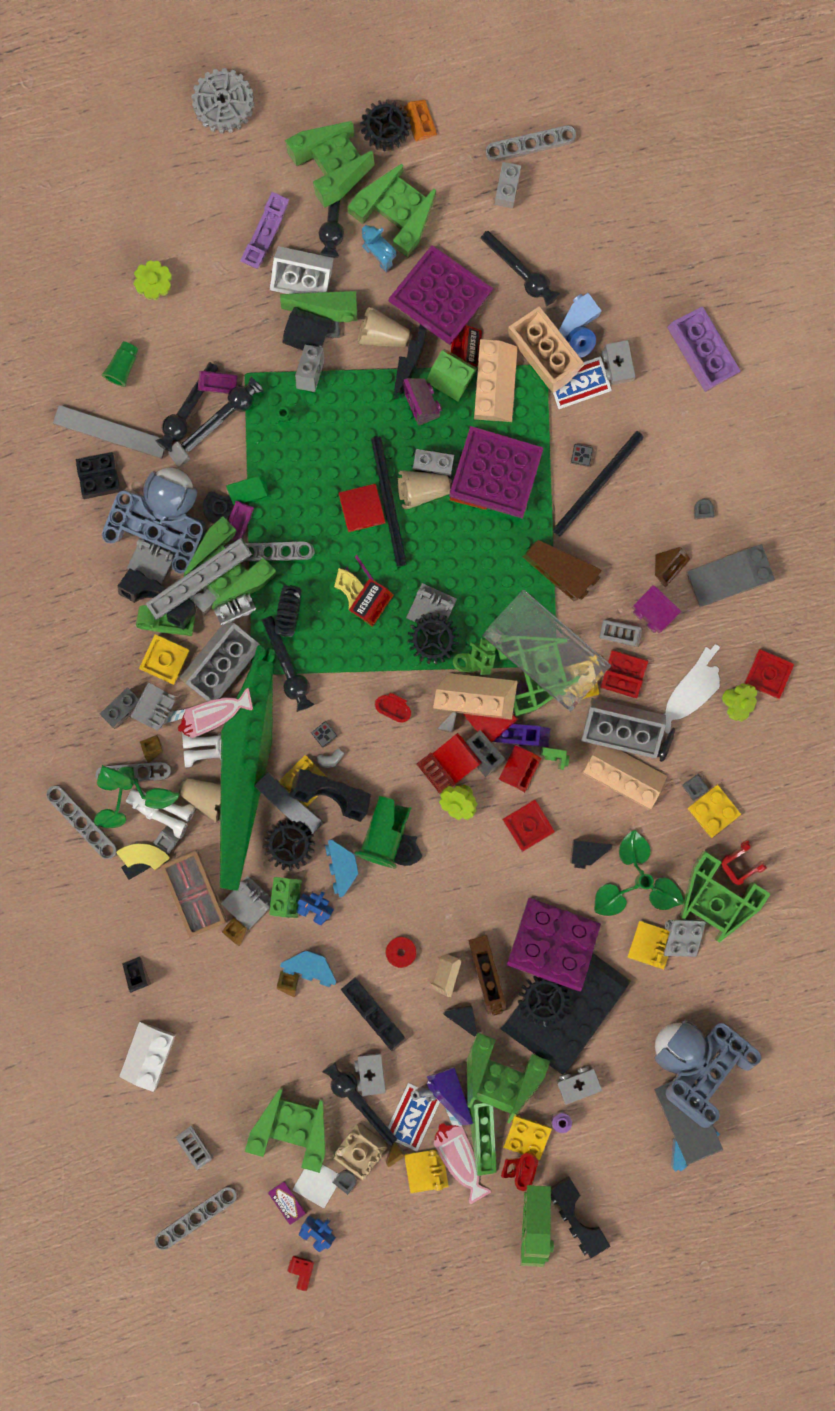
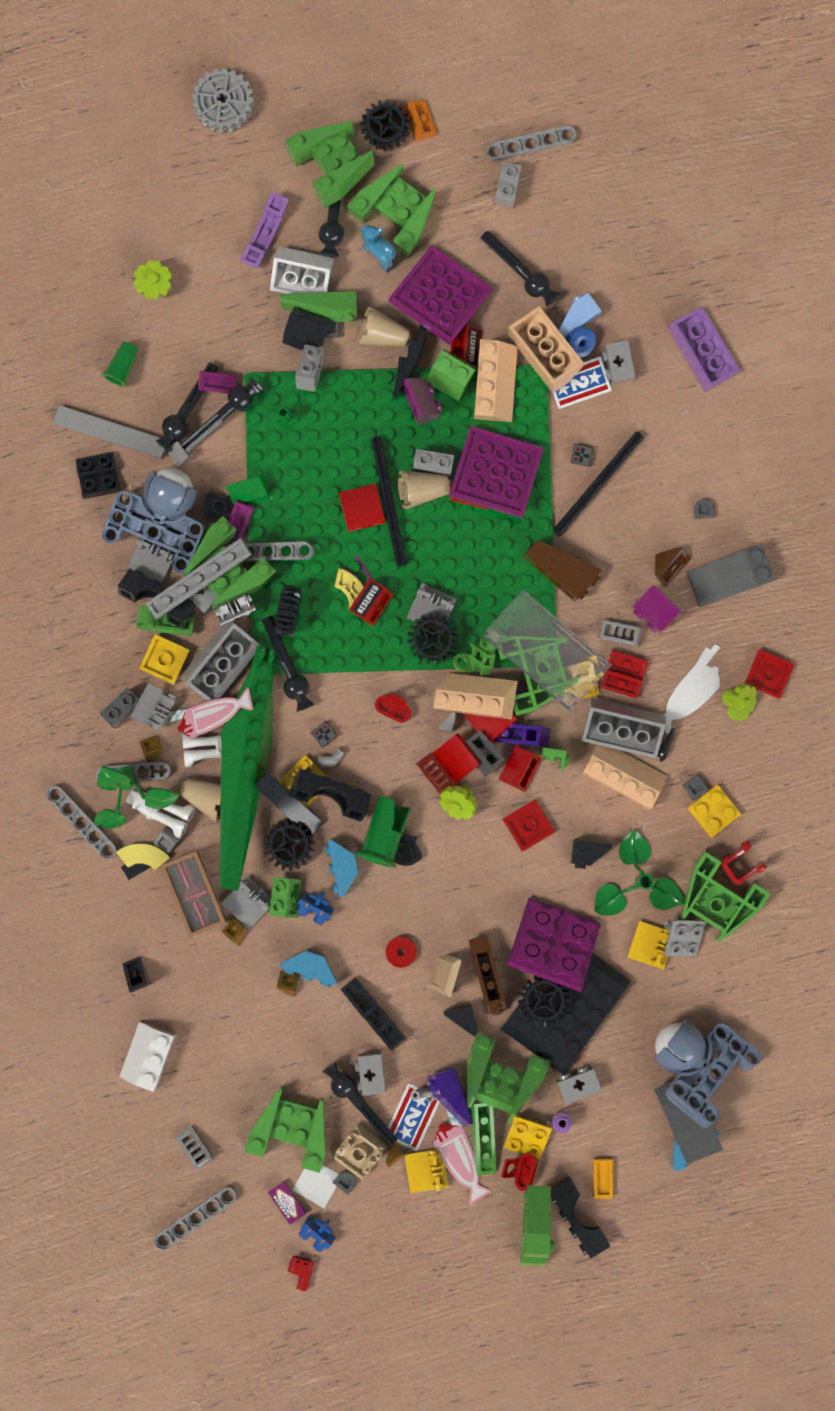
none -> light orange tile [593,1158,613,1199]

